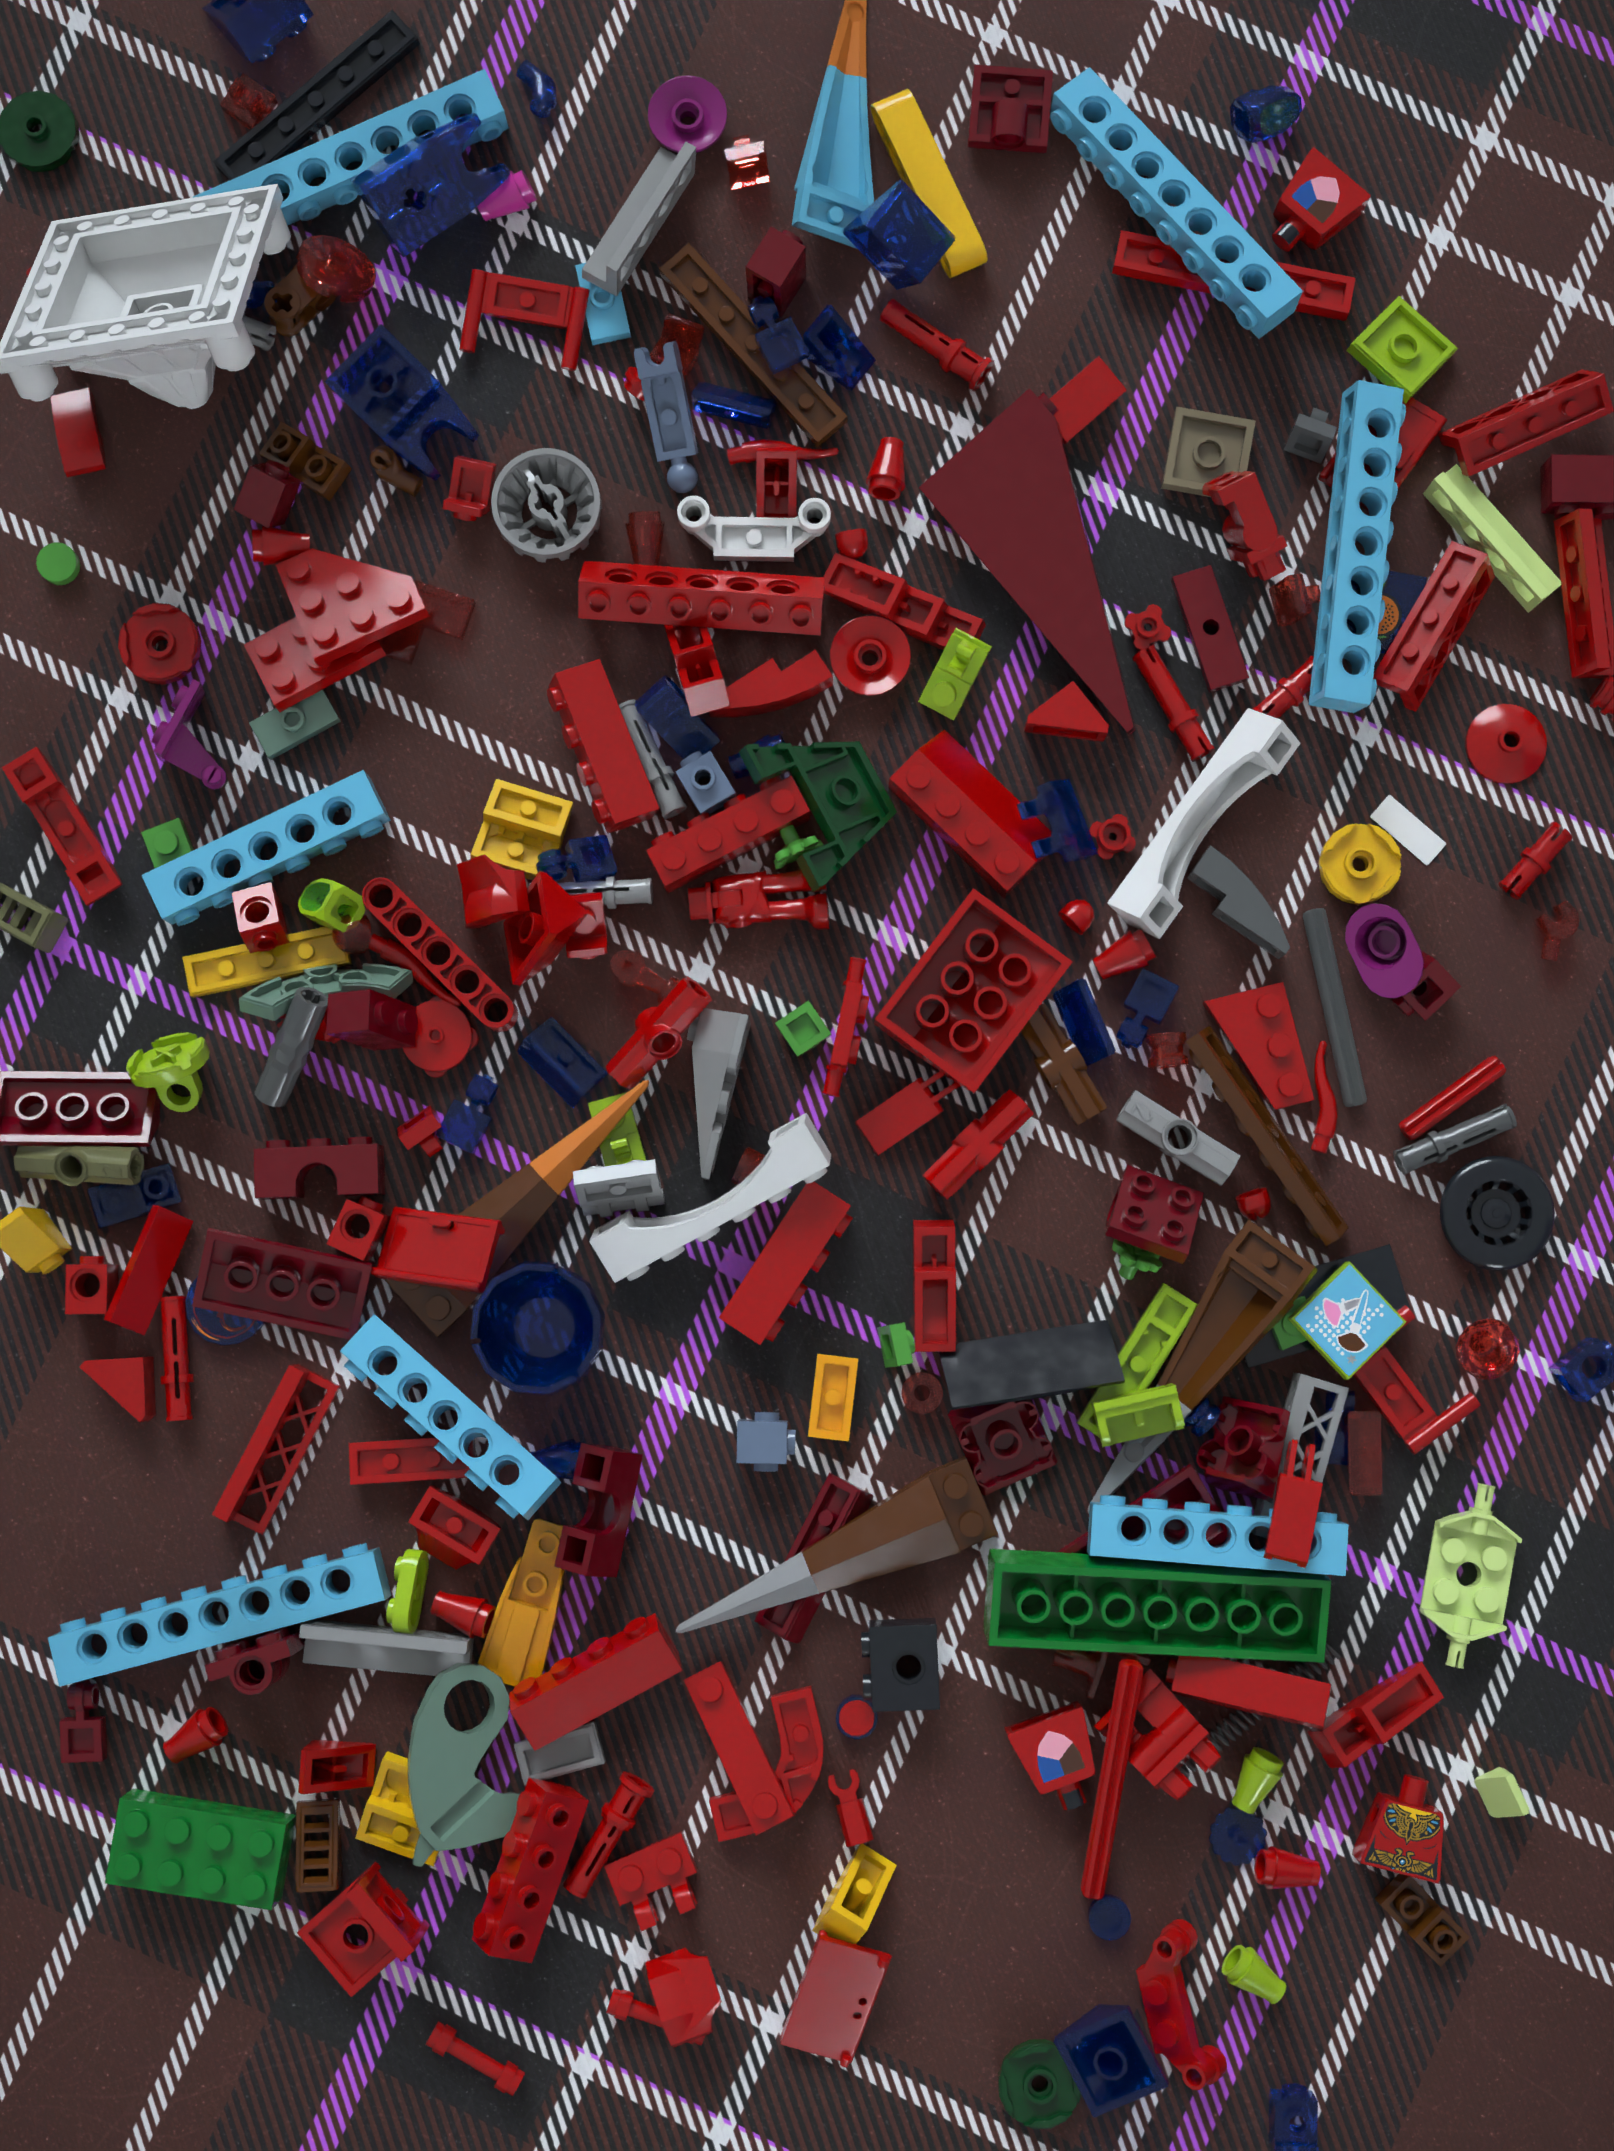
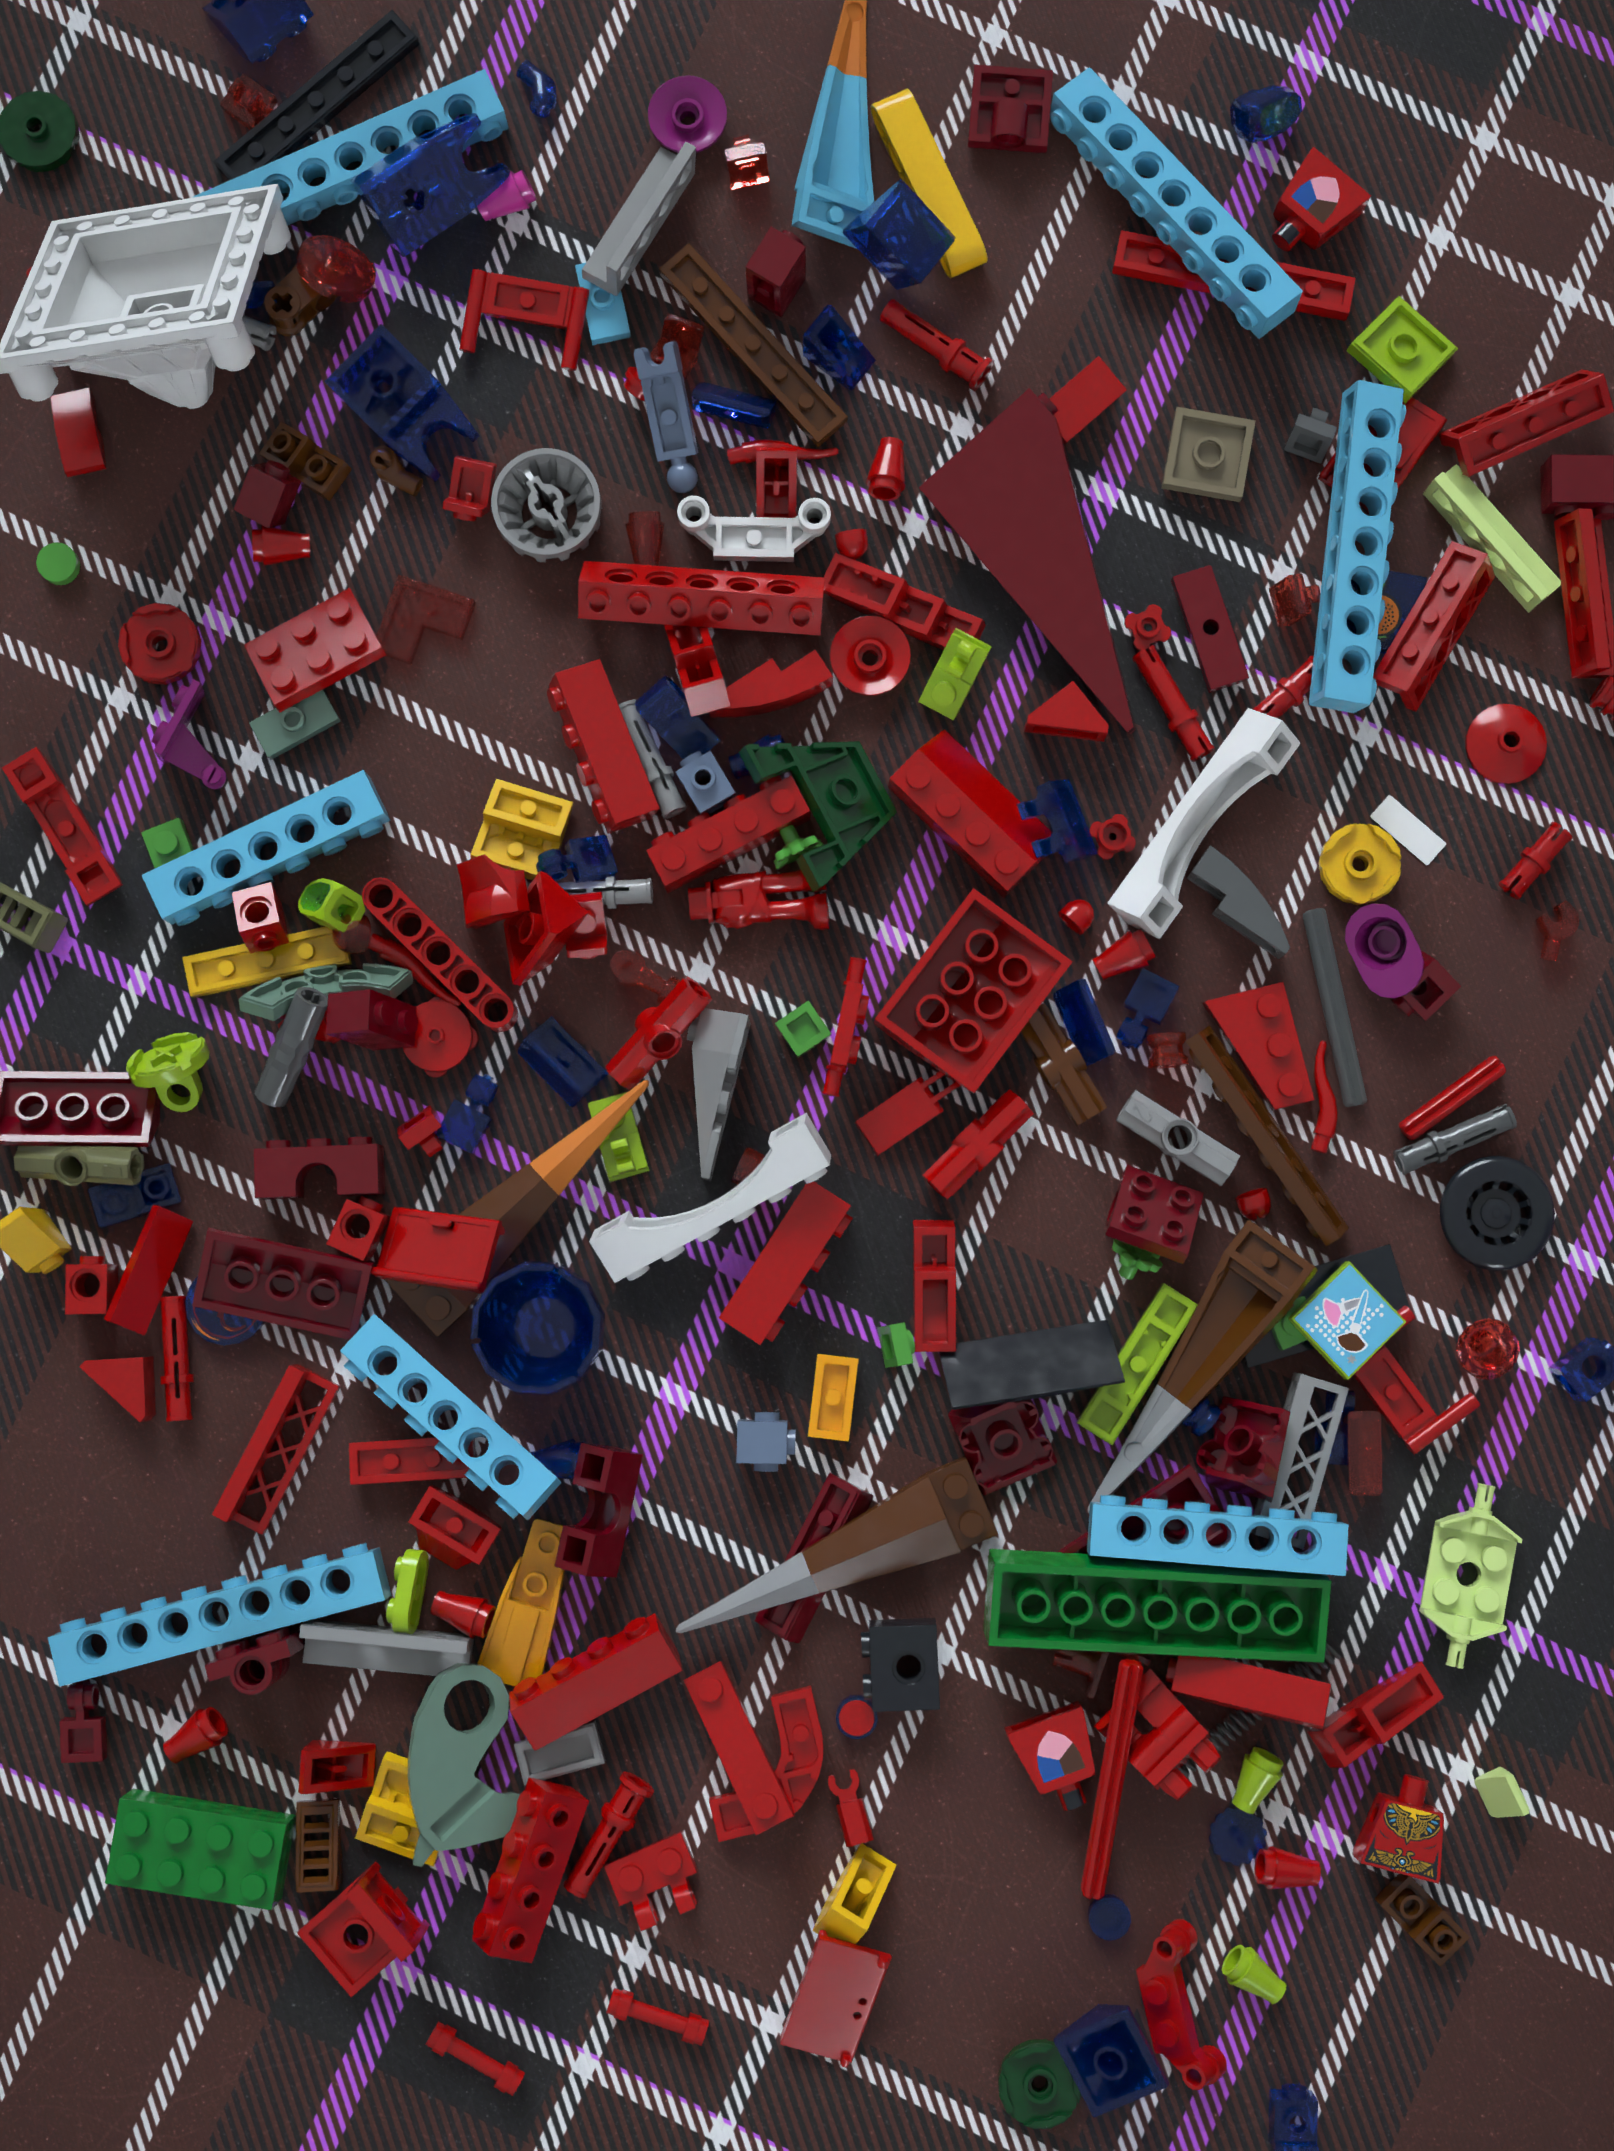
red plate [275,548,430,667] -> none
light grey plate [573,1159,665,1218] -> none
red slope [645,1948,722,2047] -> none
clear blue plate [747,295,809,375] -> none
clear red plate [901,1372,943,1414] -> none
lime hinge [1091,1383,1185,1447] -> none
red hips [1202,471,1288,581] -> none
red arm [1263,1439,1323,1568] -> none

